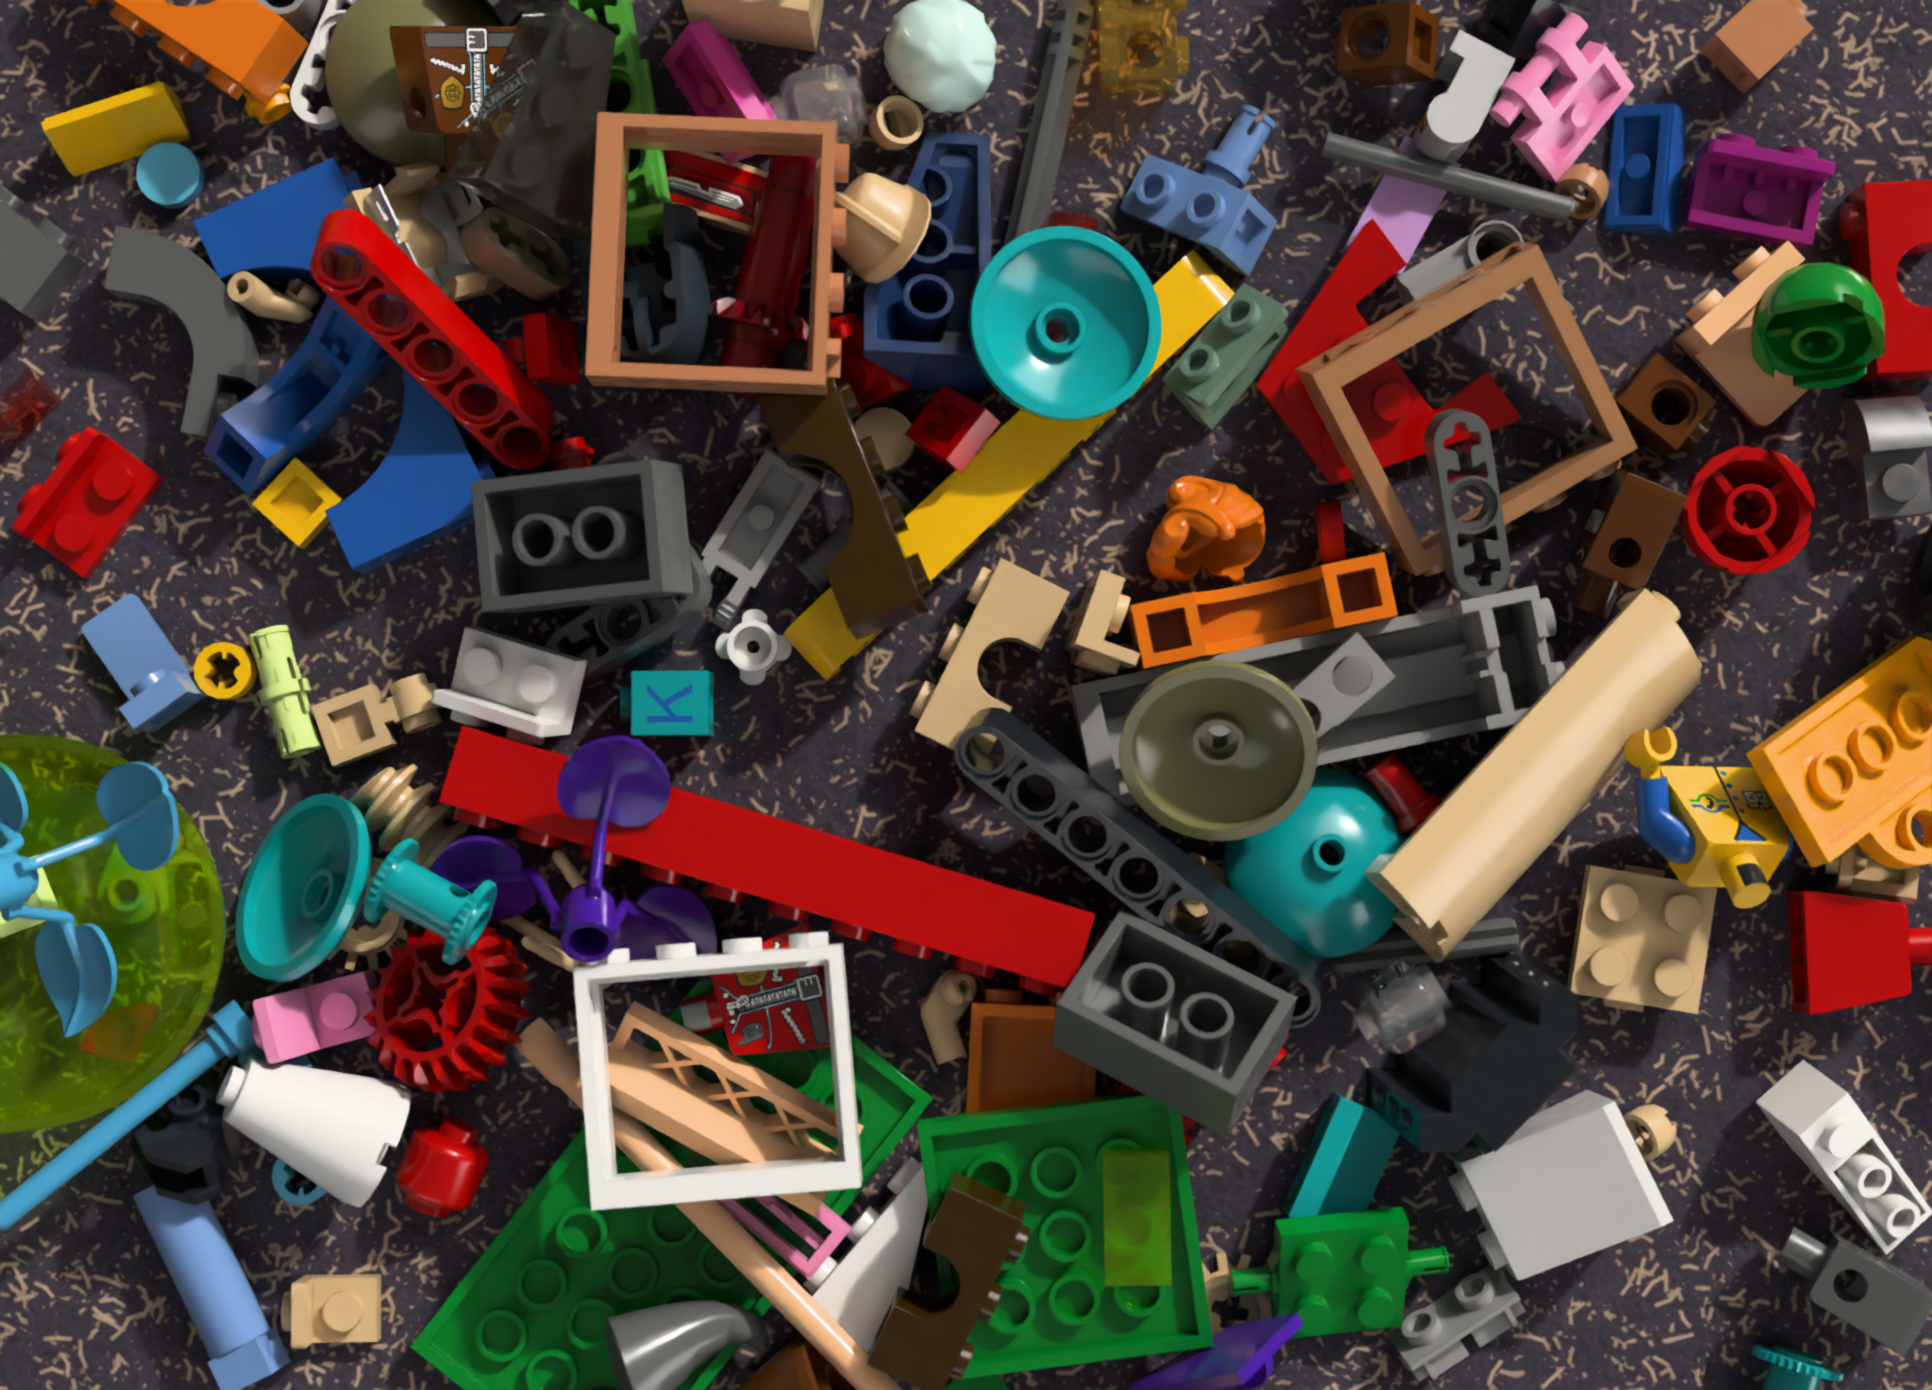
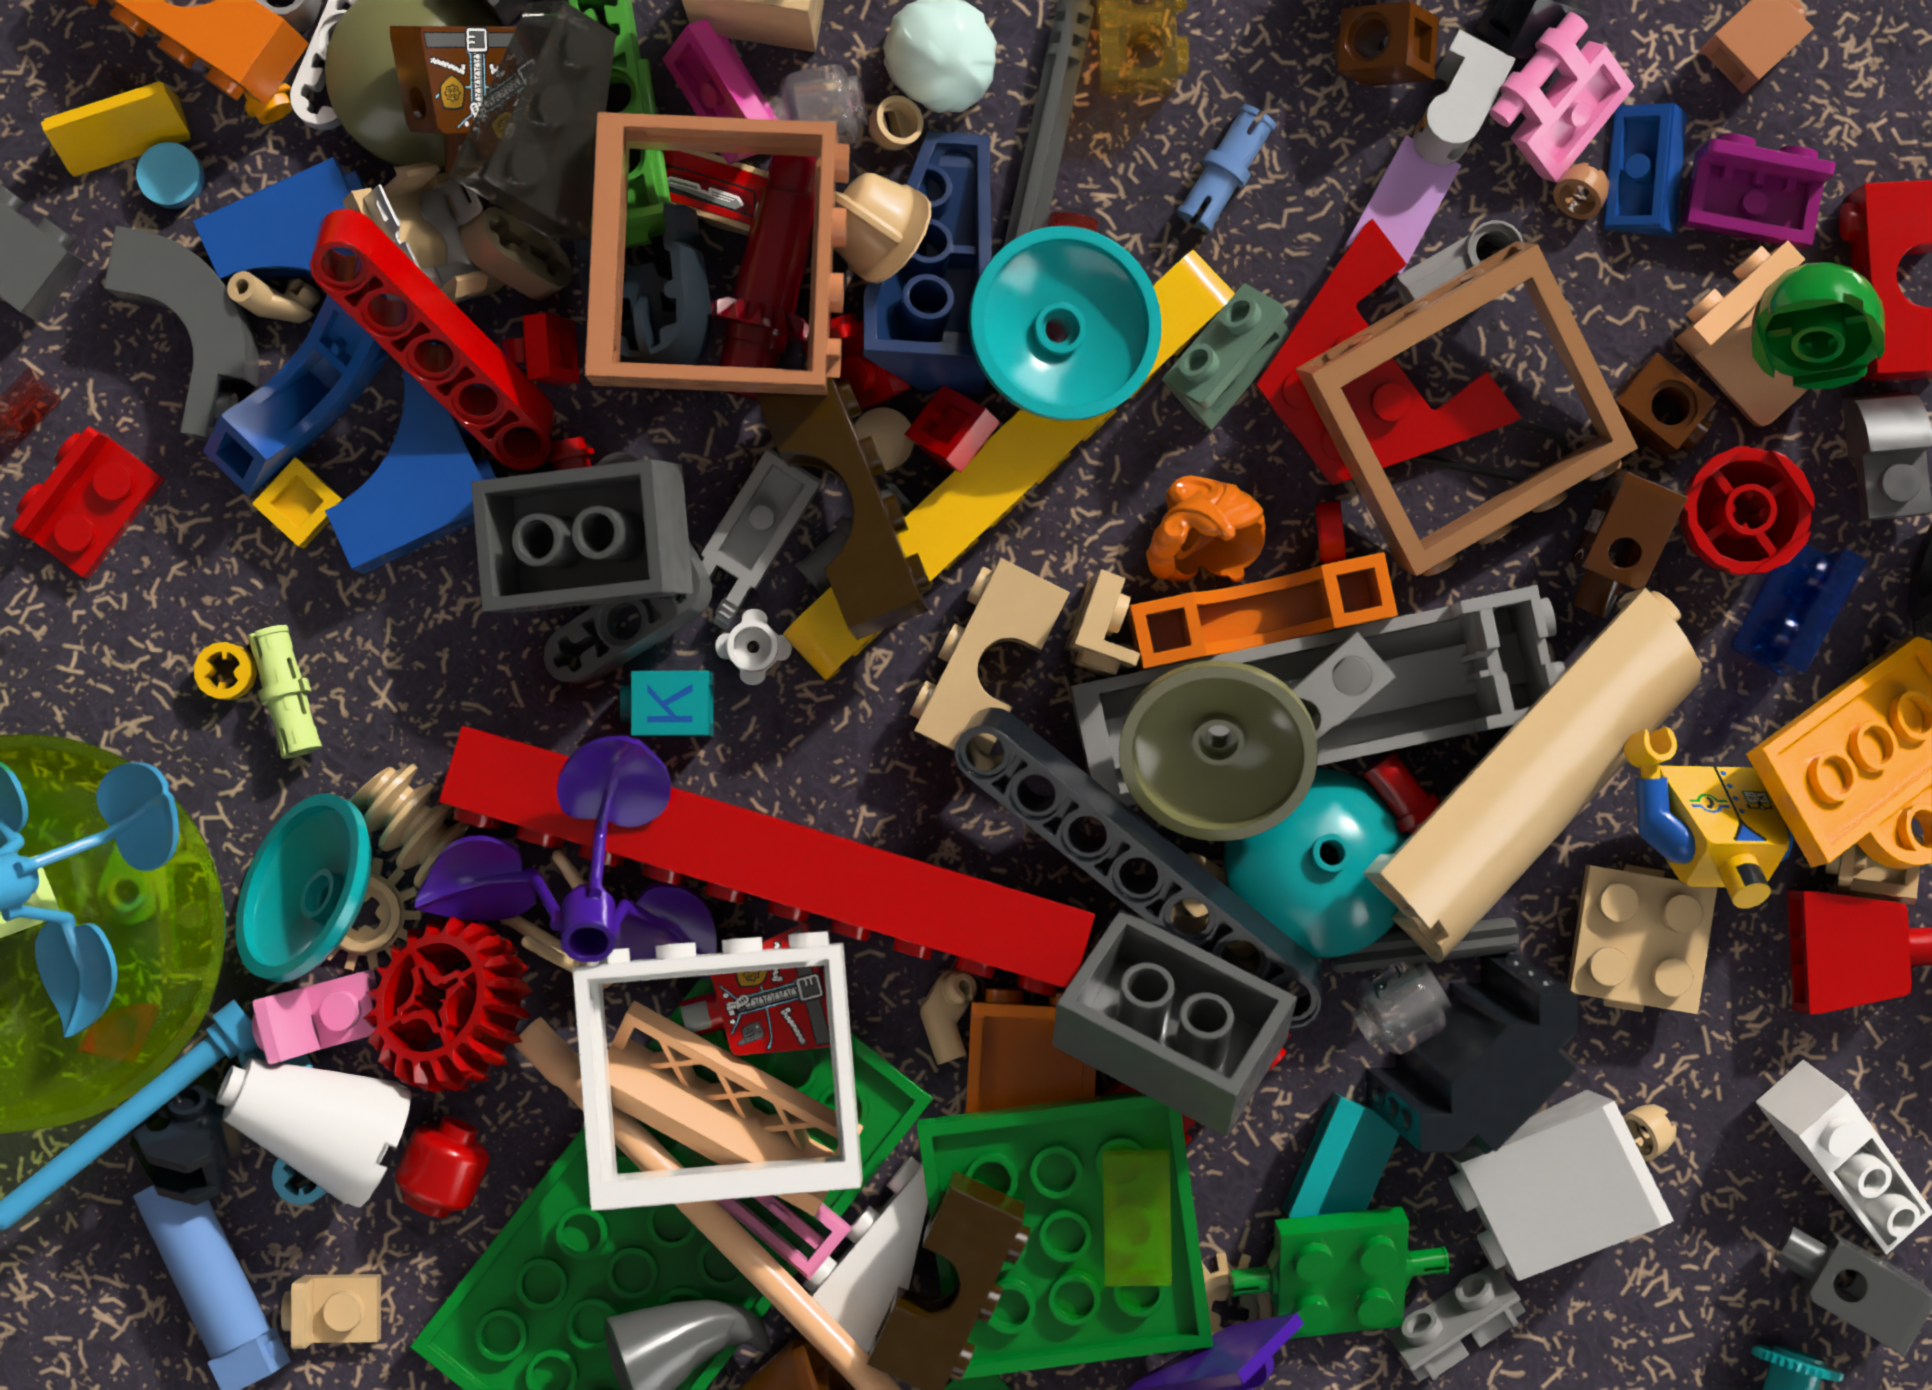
medium blue bracket [81,594,207,732] -> none
tan plate [311,673,444,767] -> none
teal hose [363,838,497,965] -> none
white bracket [431,627,588,745] -> none
medium blue bracket [1120,155,1277,277] -> none
dark grey bar [1321,132,1573,223] -> none
dark grey beam [1424,409,1511,597] -> none
none -> clear blue bracket [1730,544,1868,678]

